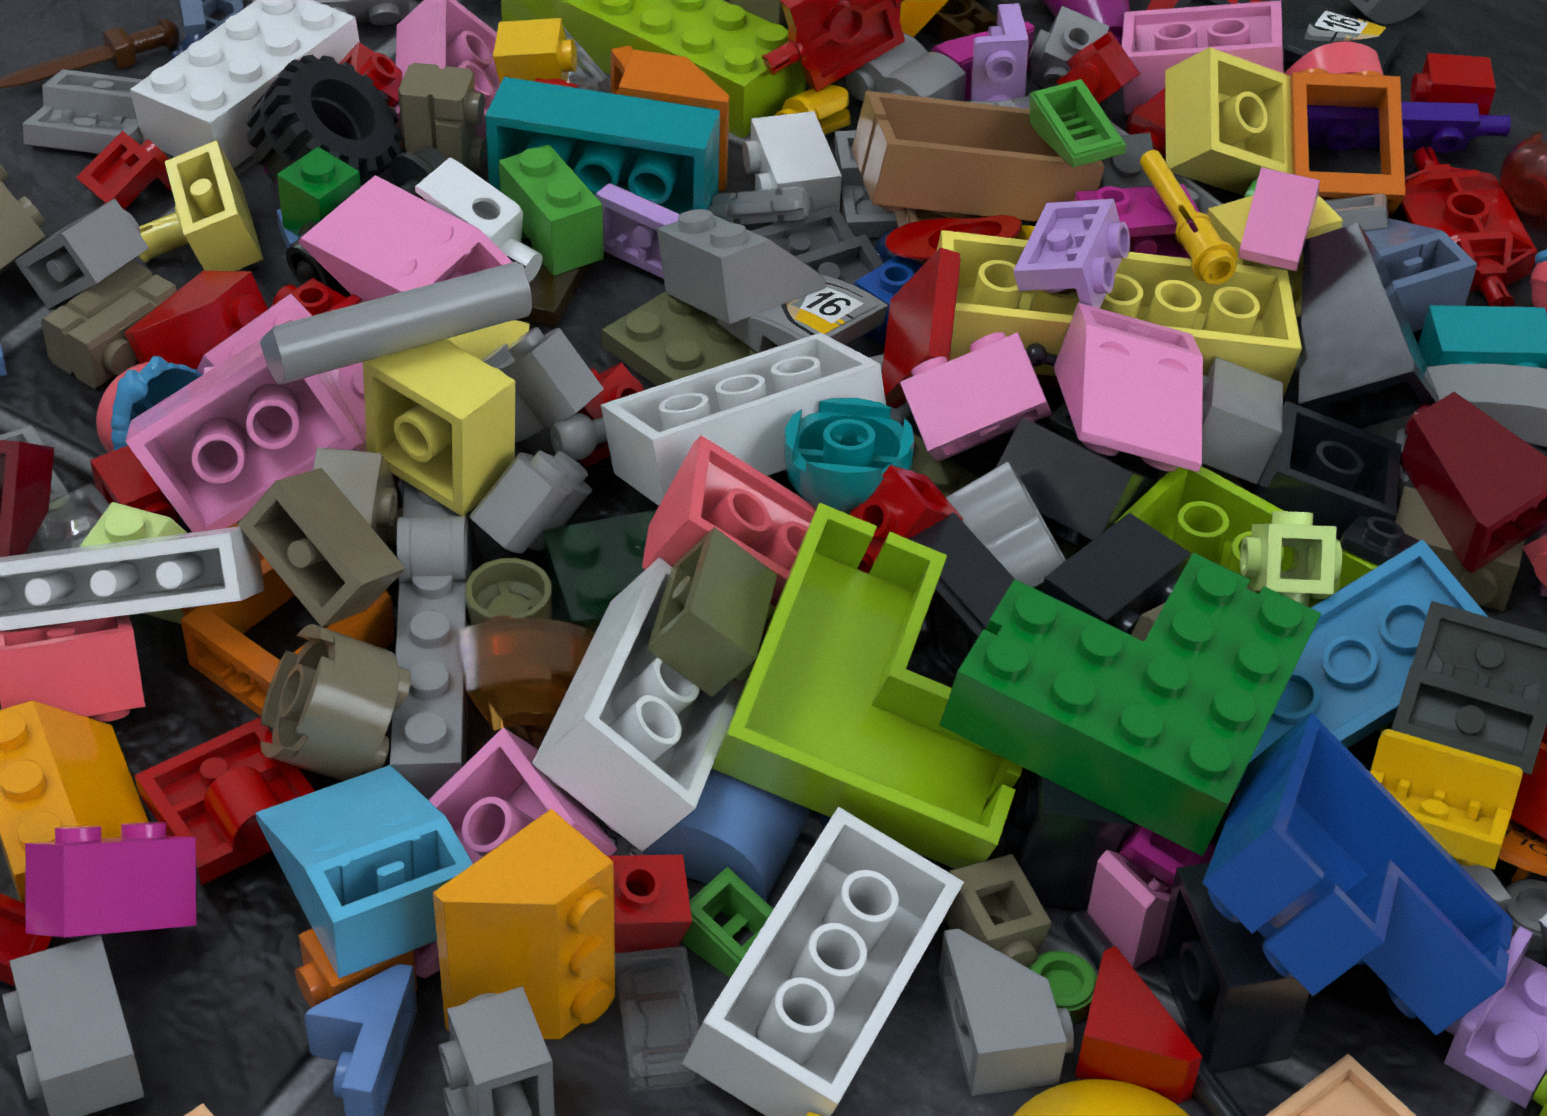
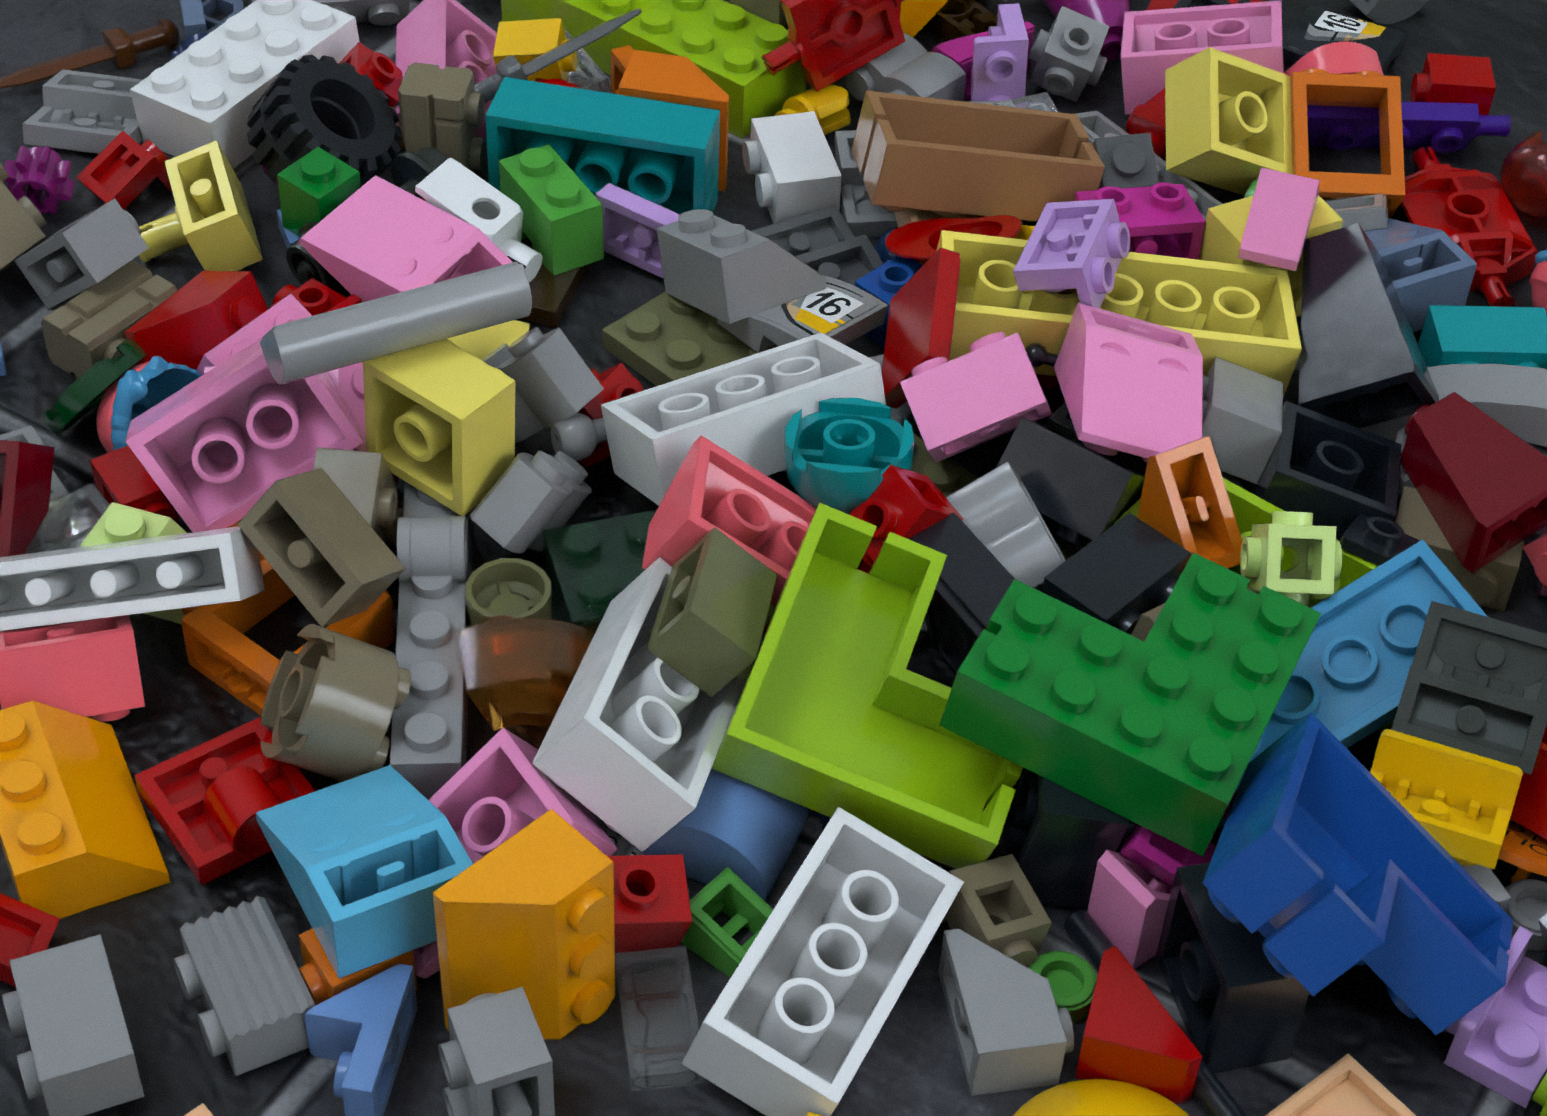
dark pink brick [25,822,196,937] -> none
light grey axle [709,187,812,225] -> none
bright green slope [1030,79,1126,168] -> none
red brick [1056,31,1140,104] -> none
yellow pin [1140,150,1237,285] -> none
none -> magenta gear [4,146,75,215]
none -> dark green tile [41,339,148,437]
none -> light grey brick [173,896,316,1076]
none -> dark grey sword [474,9,642,103]
none -> orange slope [1137,436,1242,569]

